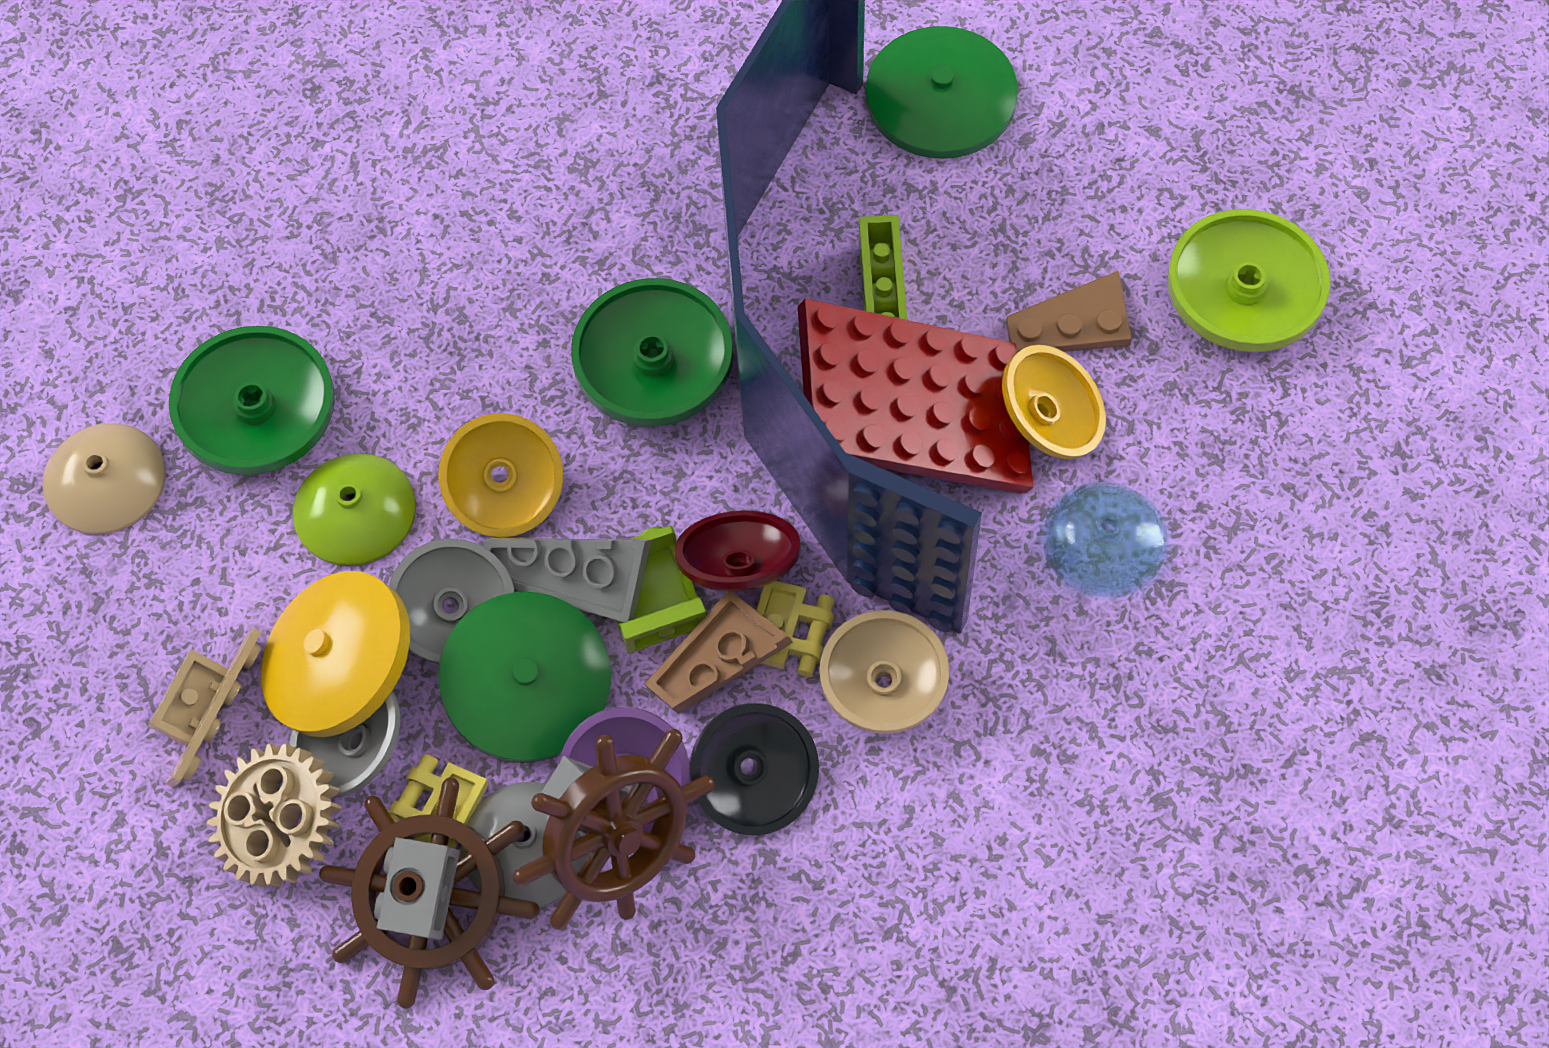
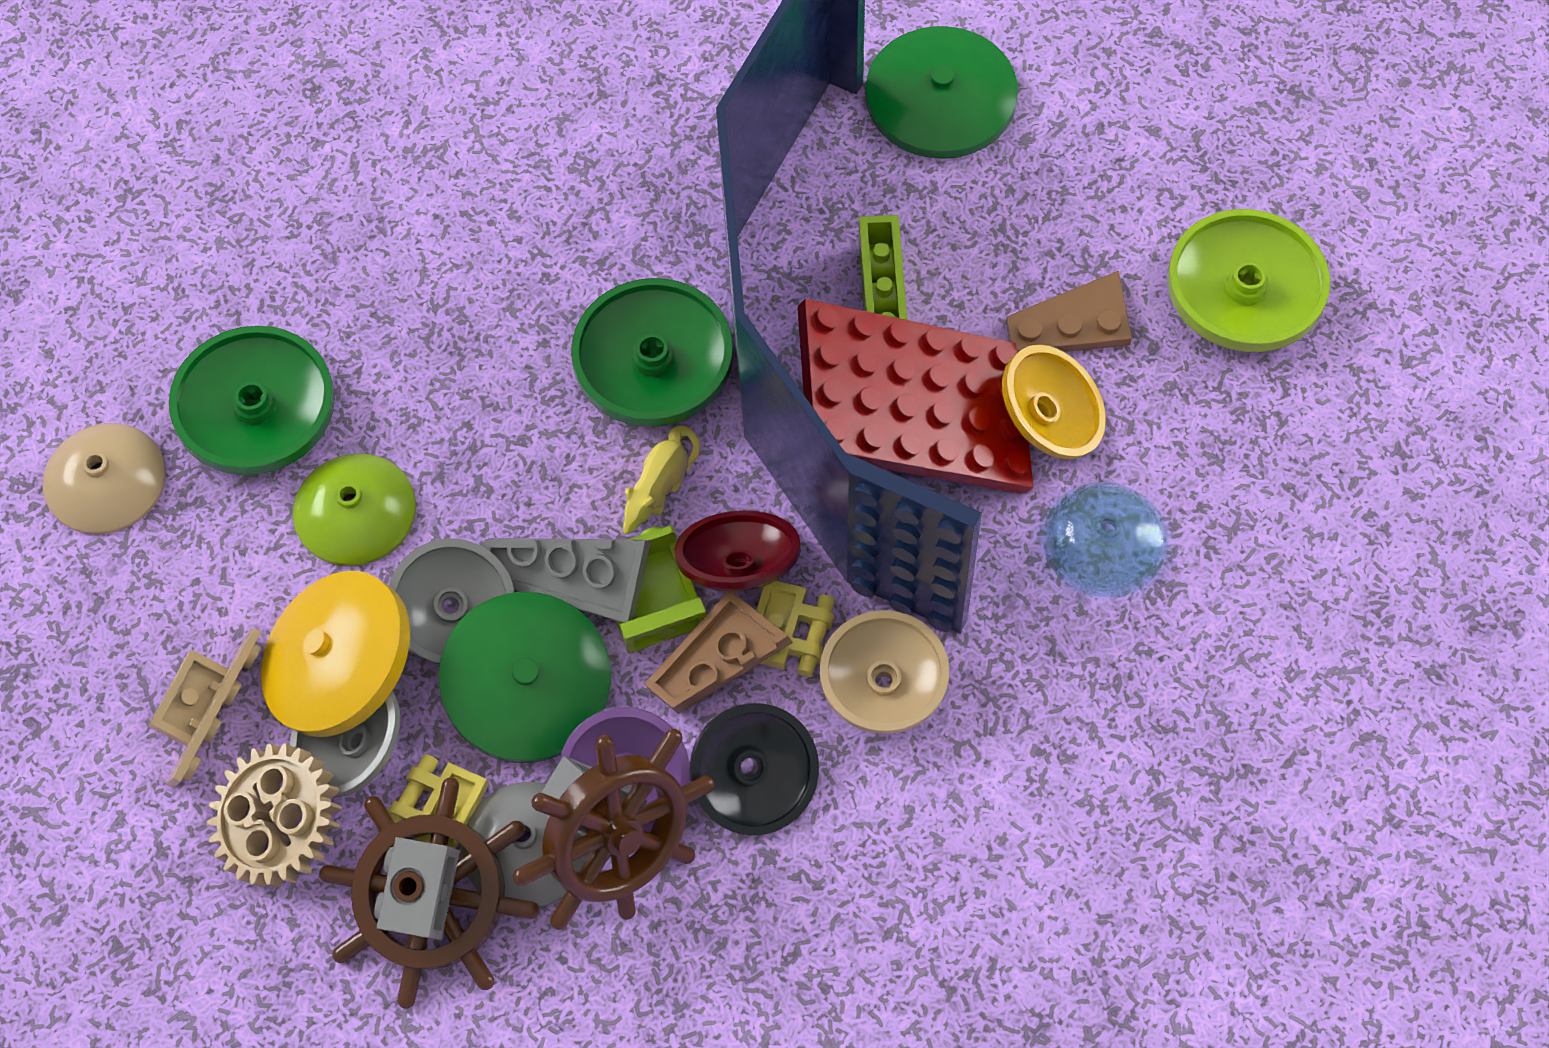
yellow dish [438,413,563,537] -> none
none -> light yellow animal [623,425,700,534]

